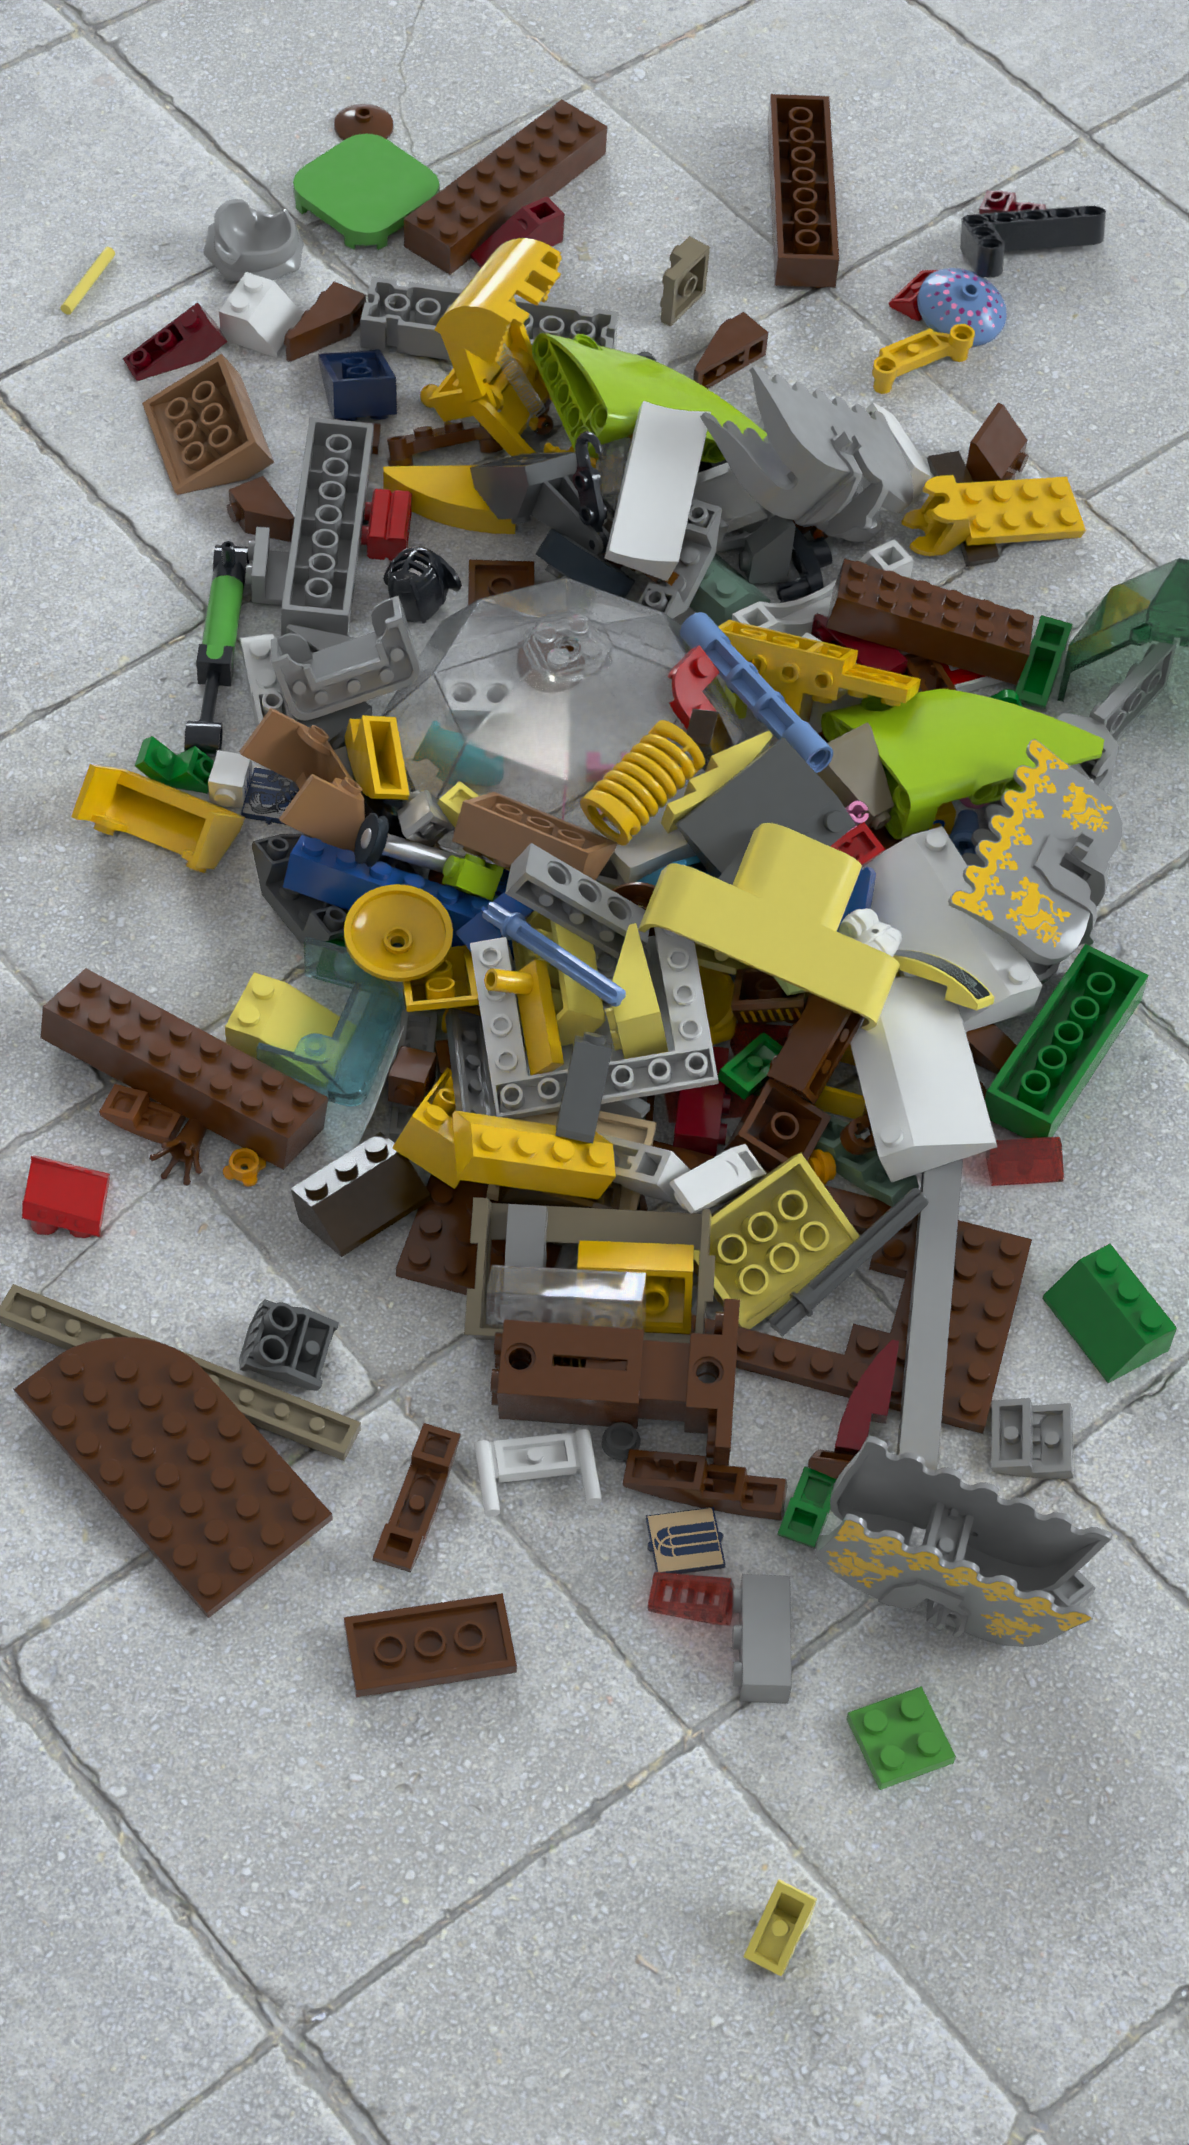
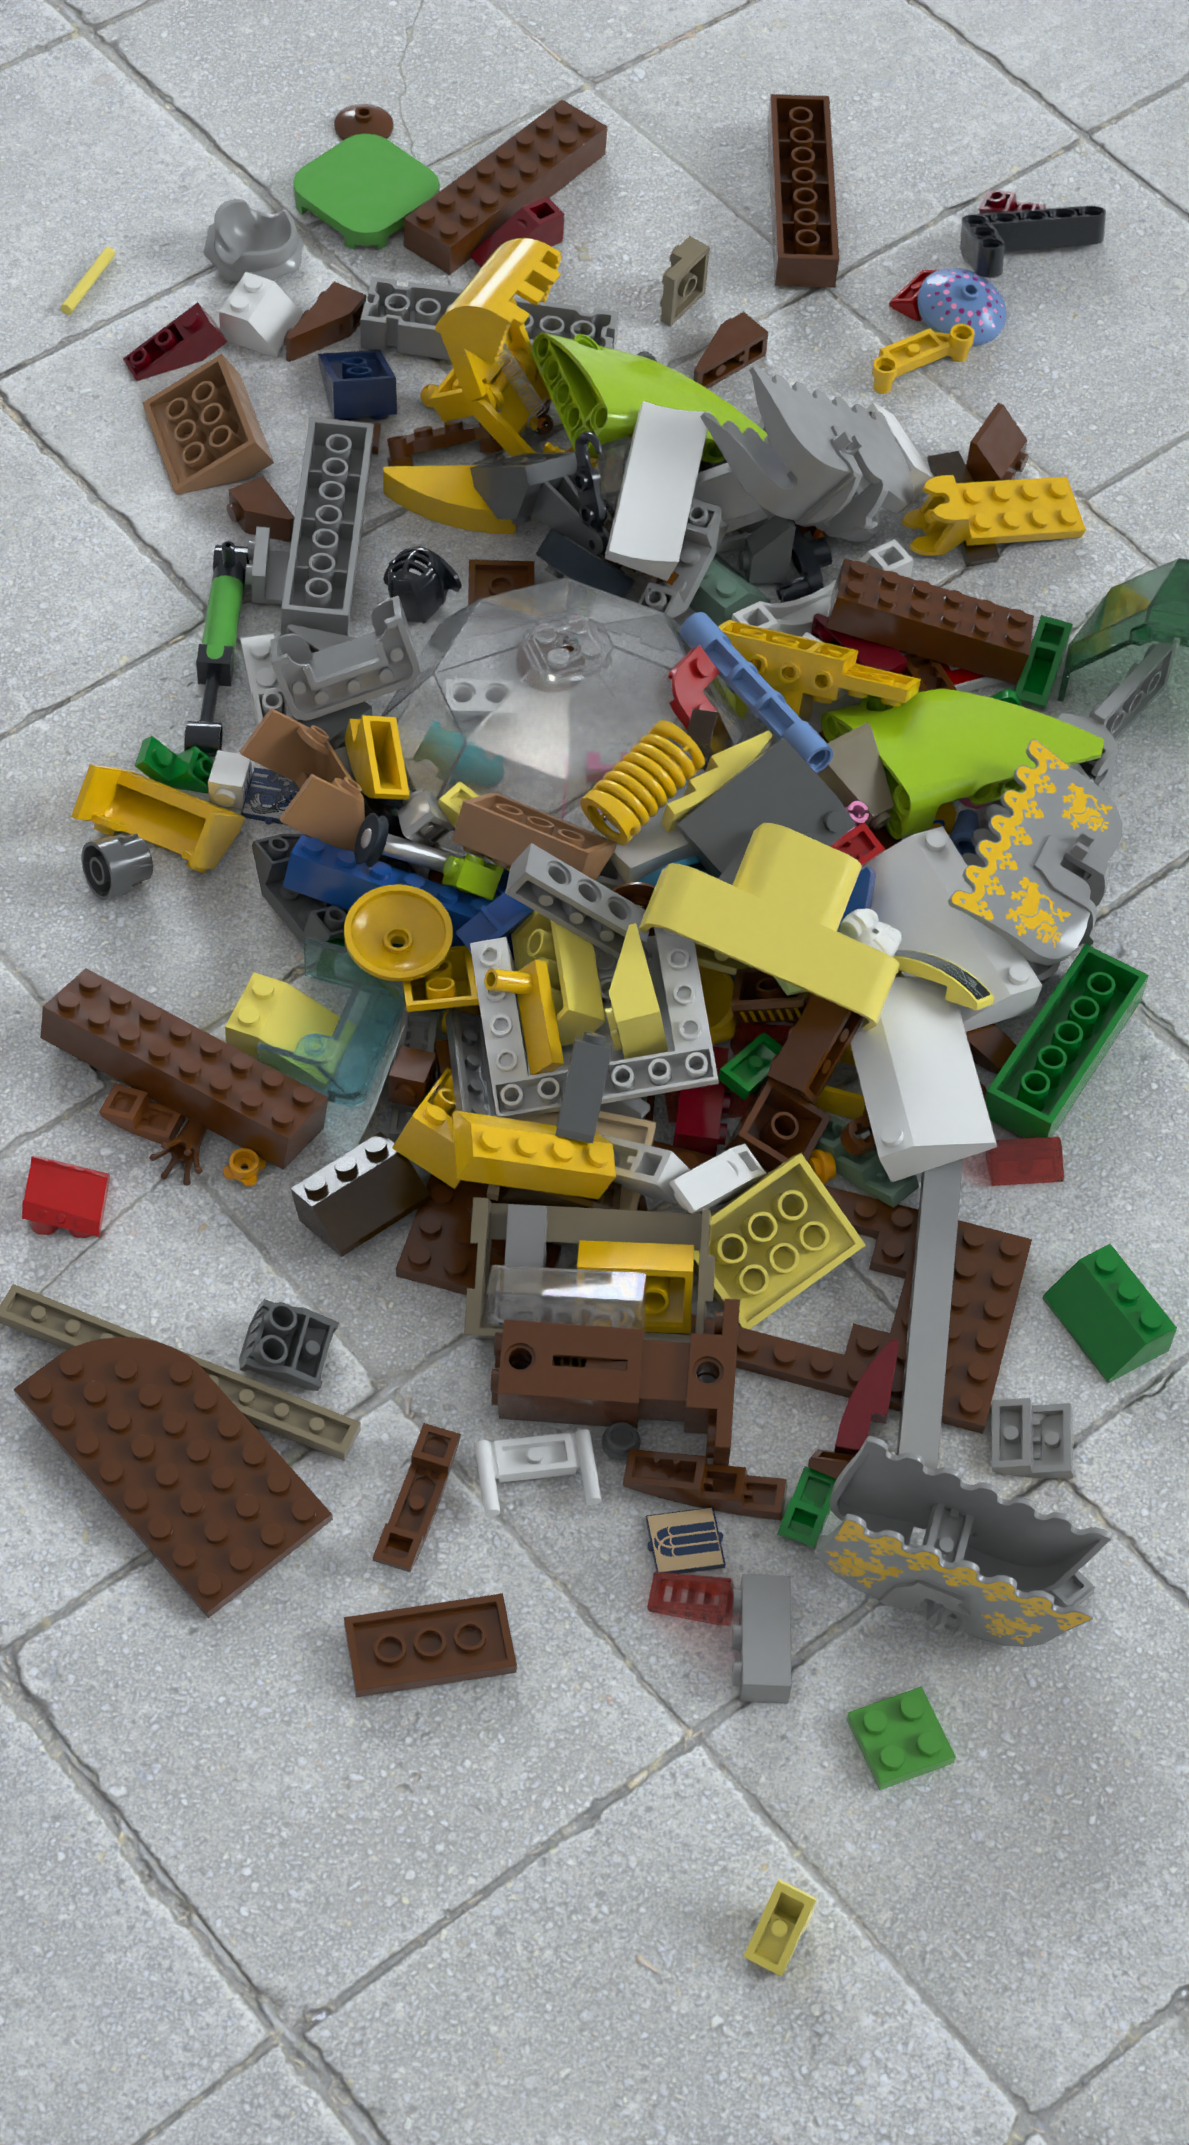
red brick [361,489,412,561] -> none
medium blue axle [482,901,626,1007] -> none
dark grey axle [768,1188,928,1337] -> none
none -> dark grey piece [81,834,153,900]

